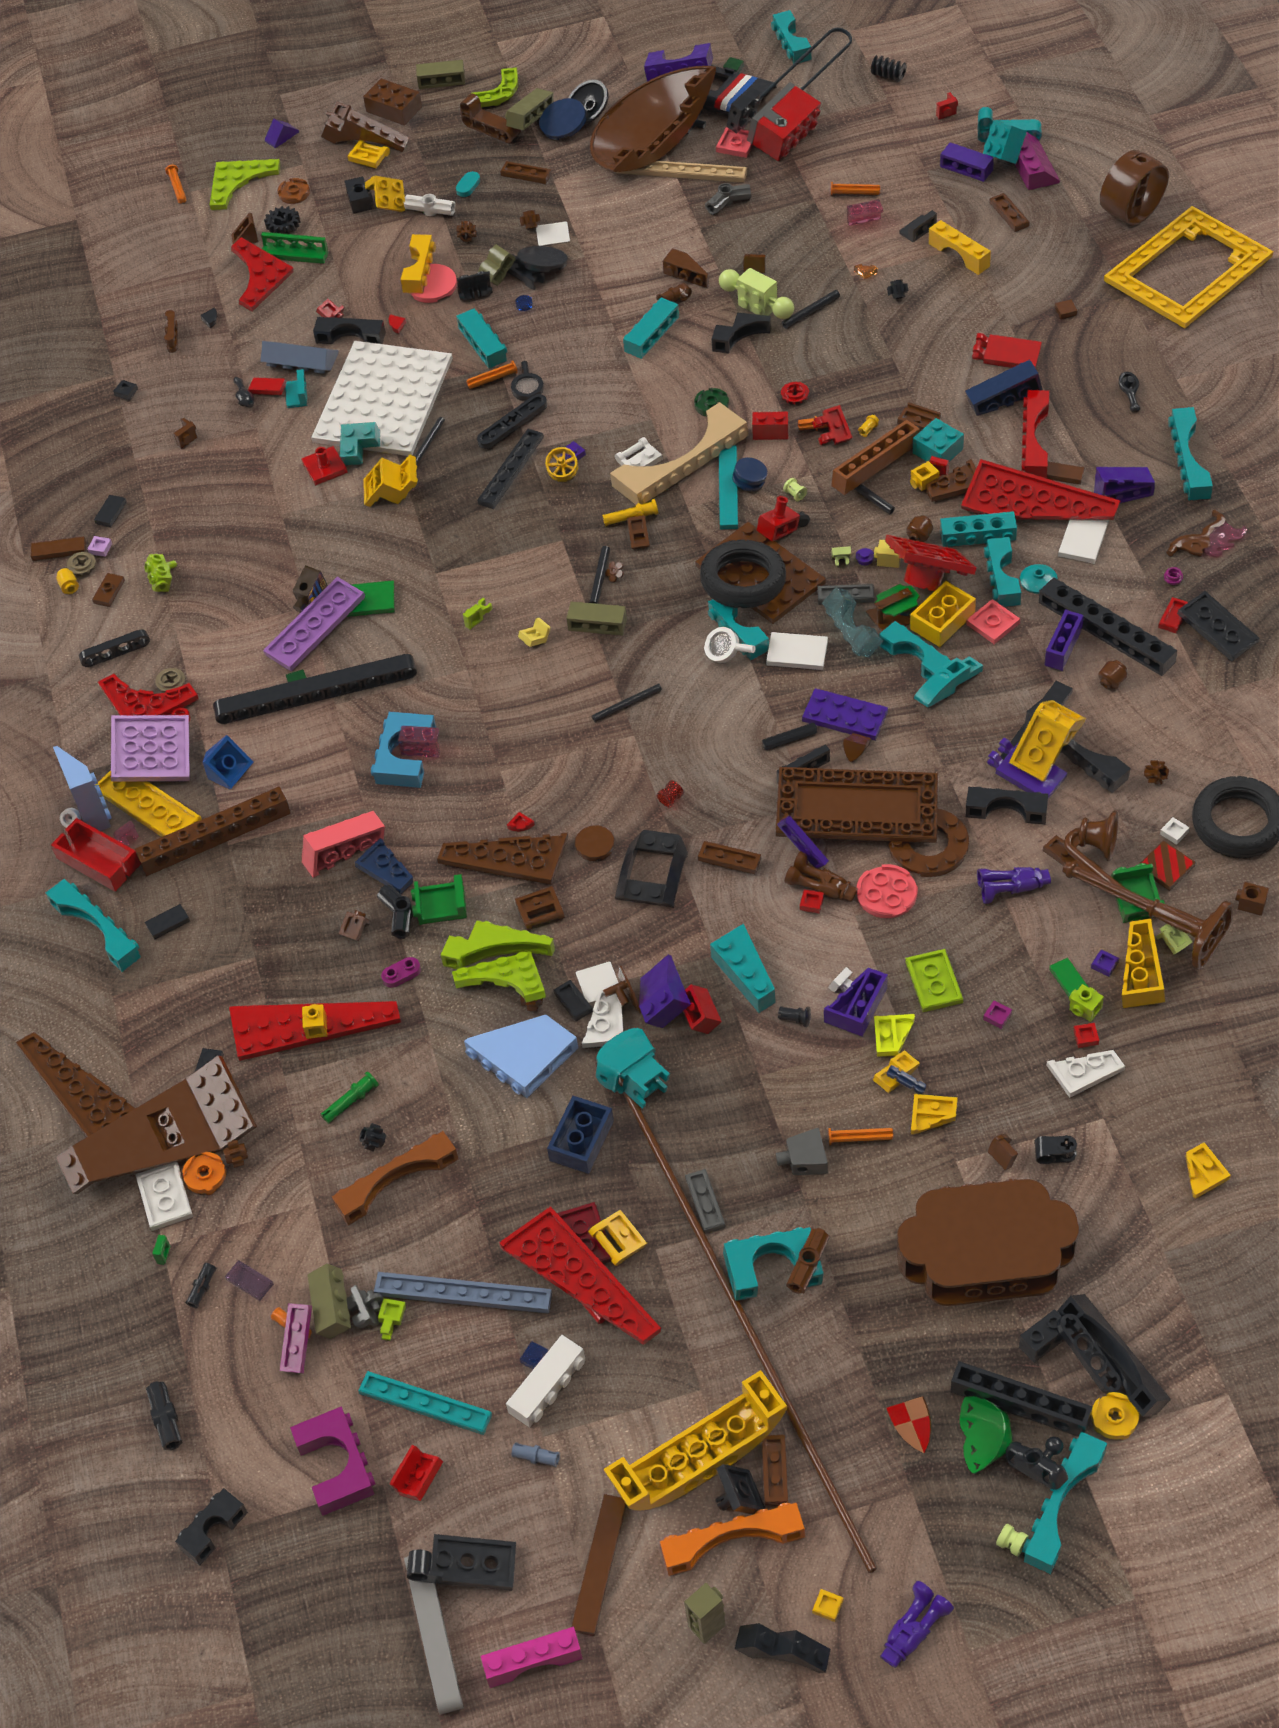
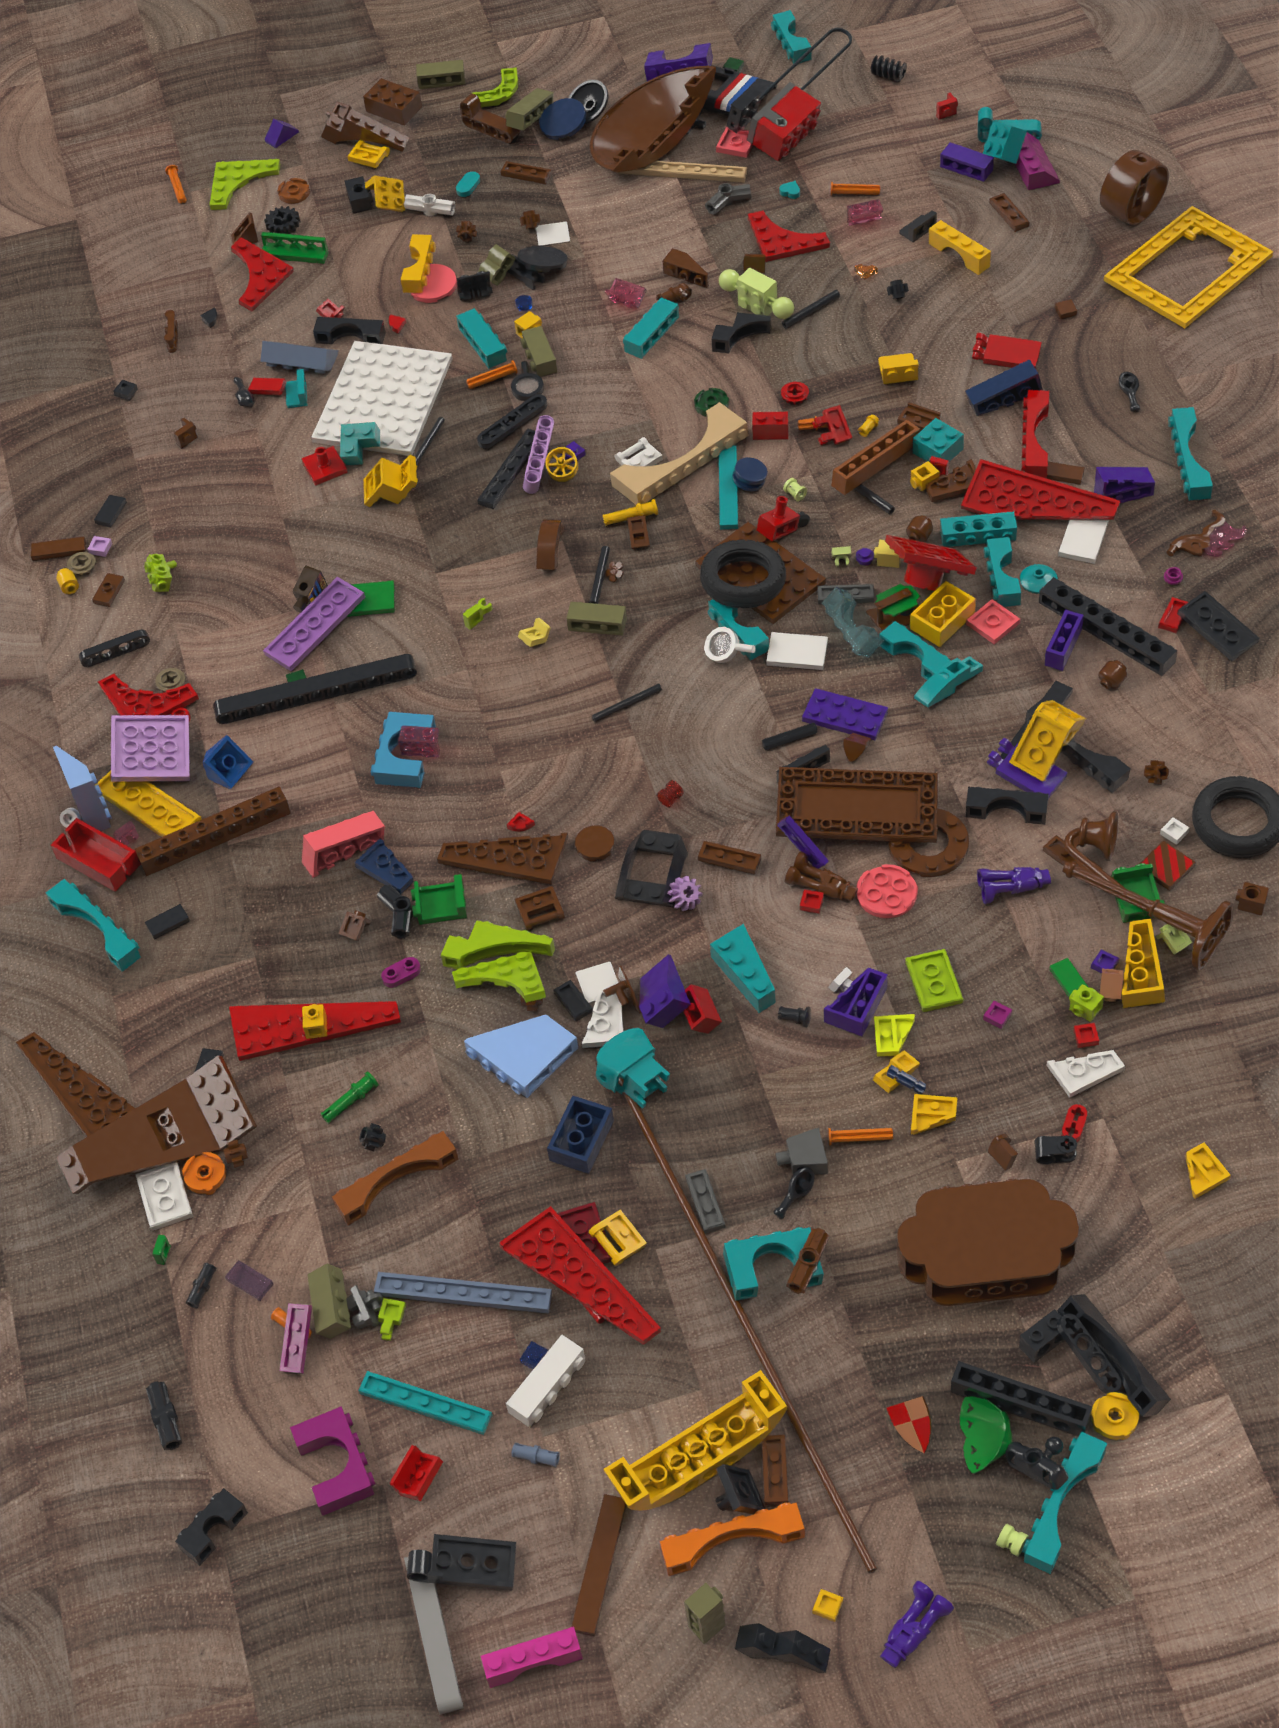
none -> yellow brick [514,311,542,338]
none -> olive brick [520,326,557,377]
none -> lavender beam [523,415,554,494]
none -> reddish brown arch [536,519,565,570]
none -> clear pink bracket [605,278,647,308]
none -> lavender gear [667,876,703,911]
none -> red plate [748,210,830,262]
none -> black piece [774,1167,815,1219]
none -> teal tile [779,181,800,199]
none -> yellow bracket [878,353,919,384]
none -> red beam [1061,1104,1087,1143]
none -> nougat brick [1100,968,1123,1002]

